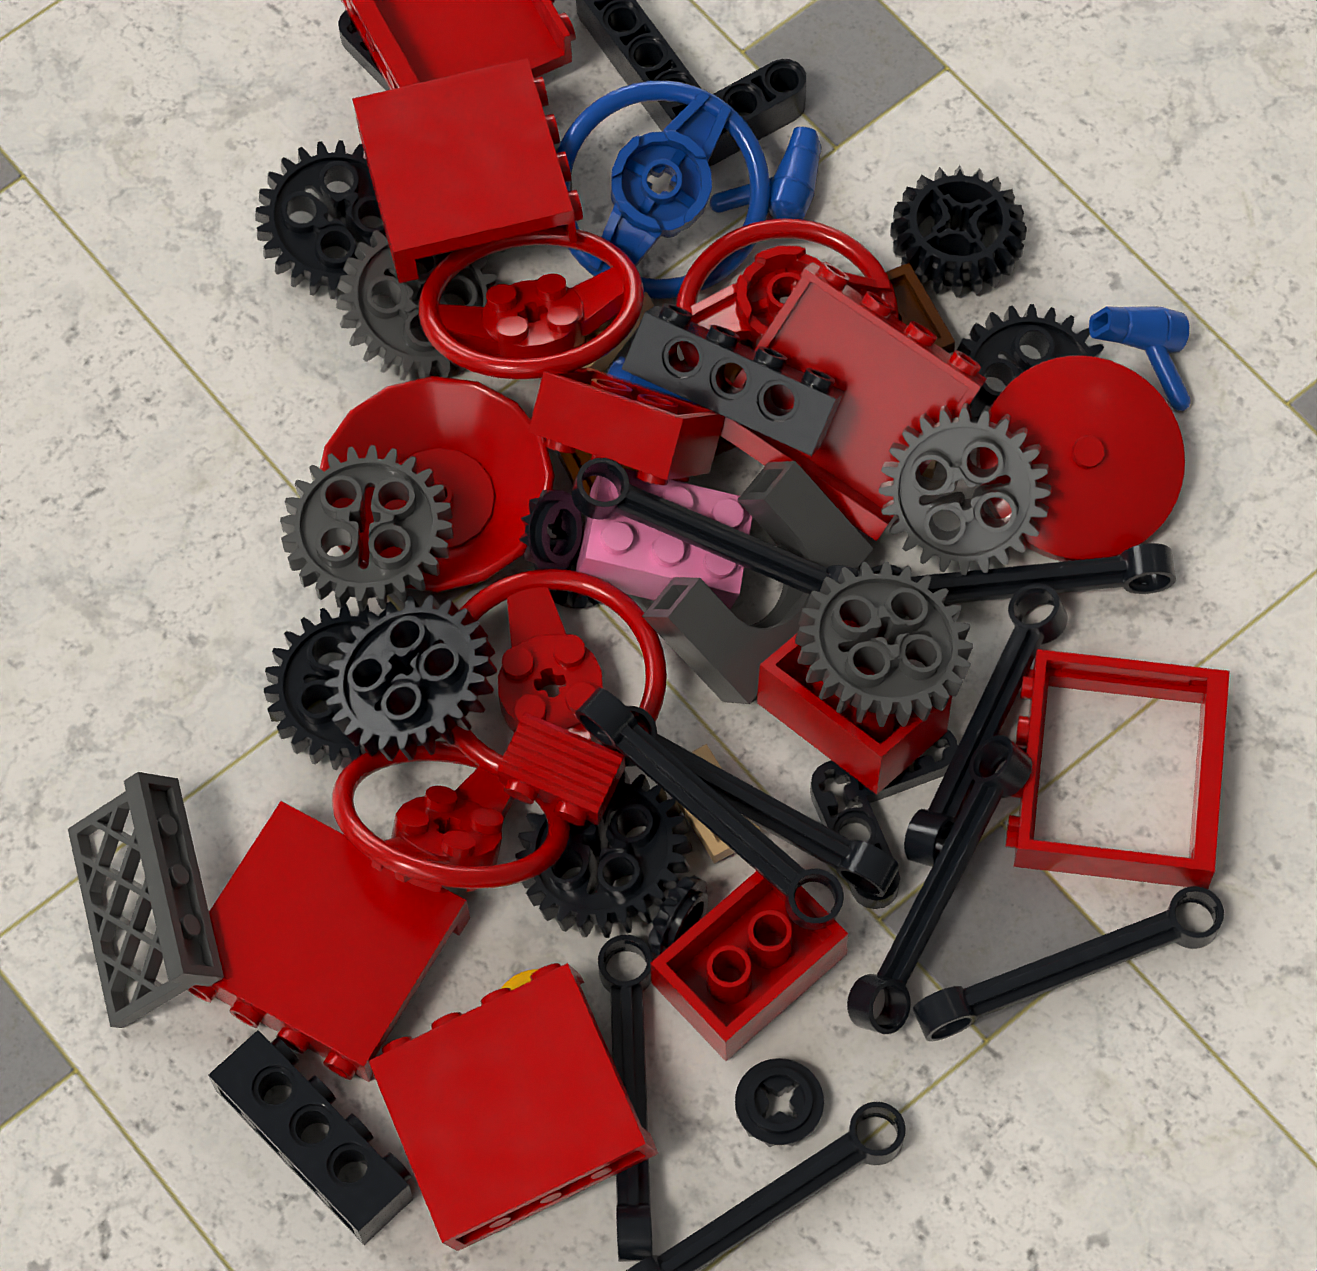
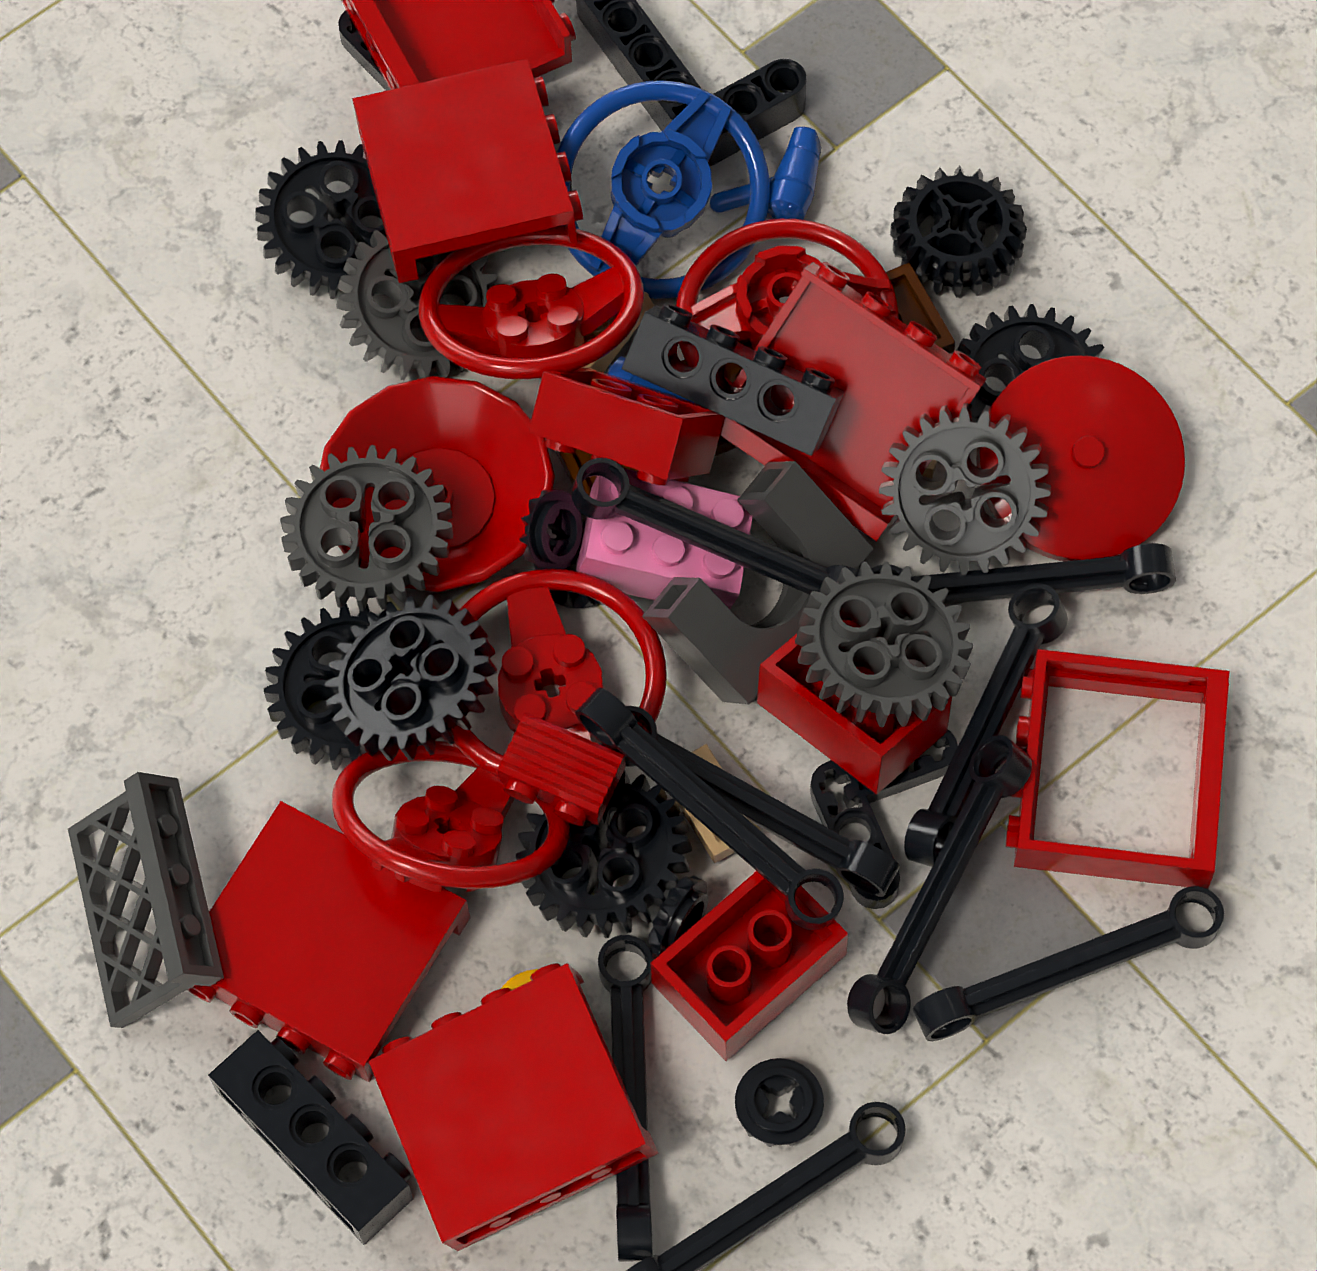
blue piece [1089,306,1191,411] -> none

